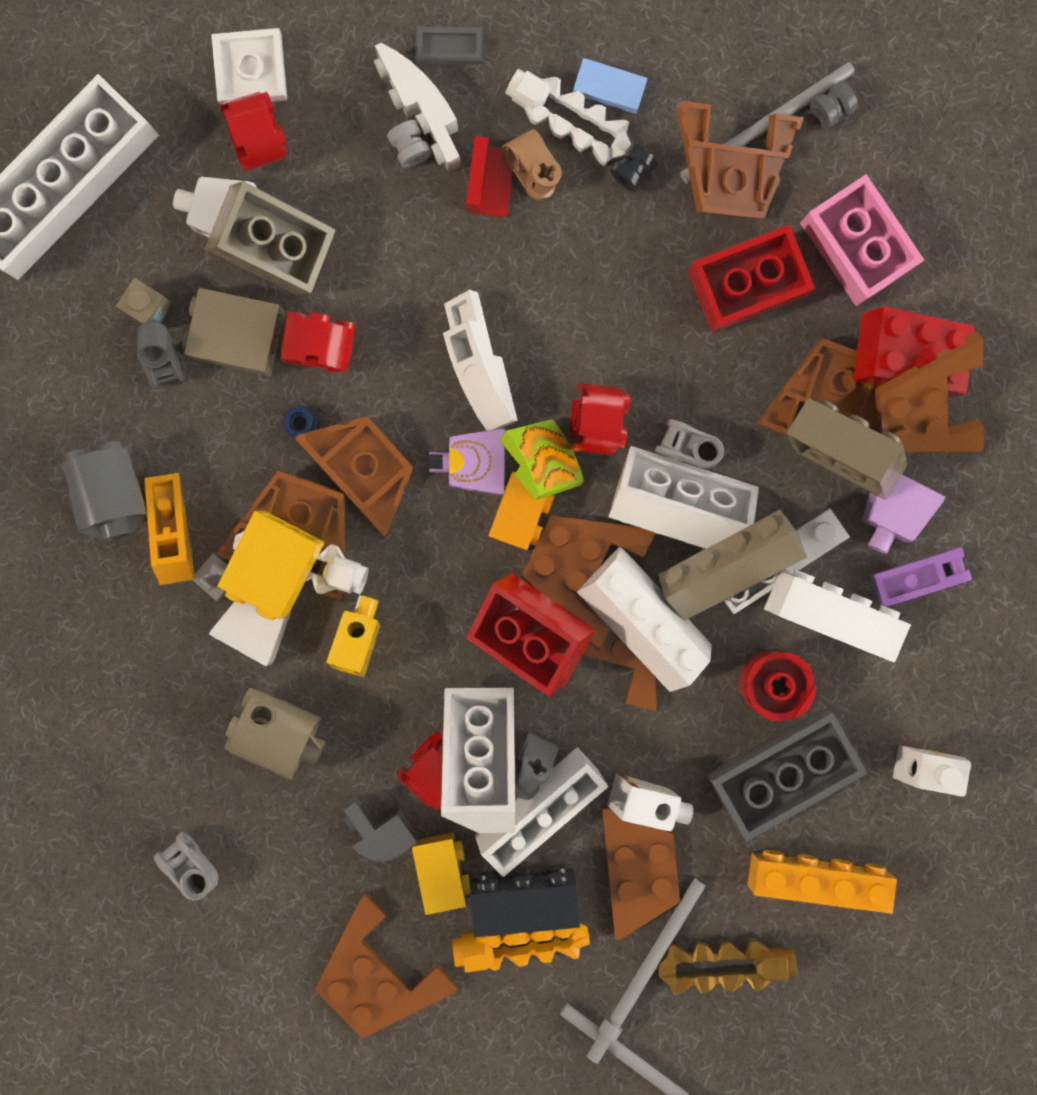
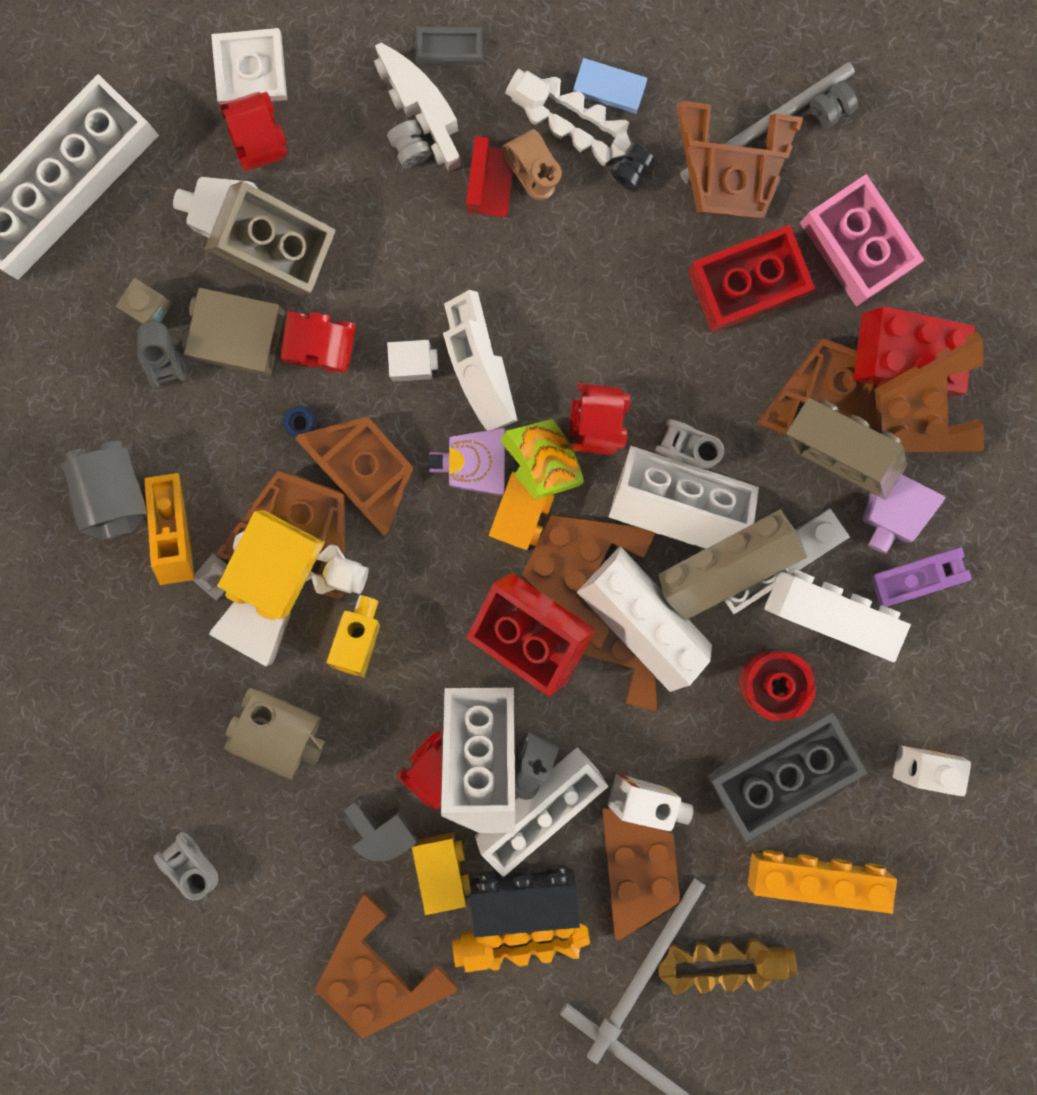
none -> white brick [387,340,438,381]

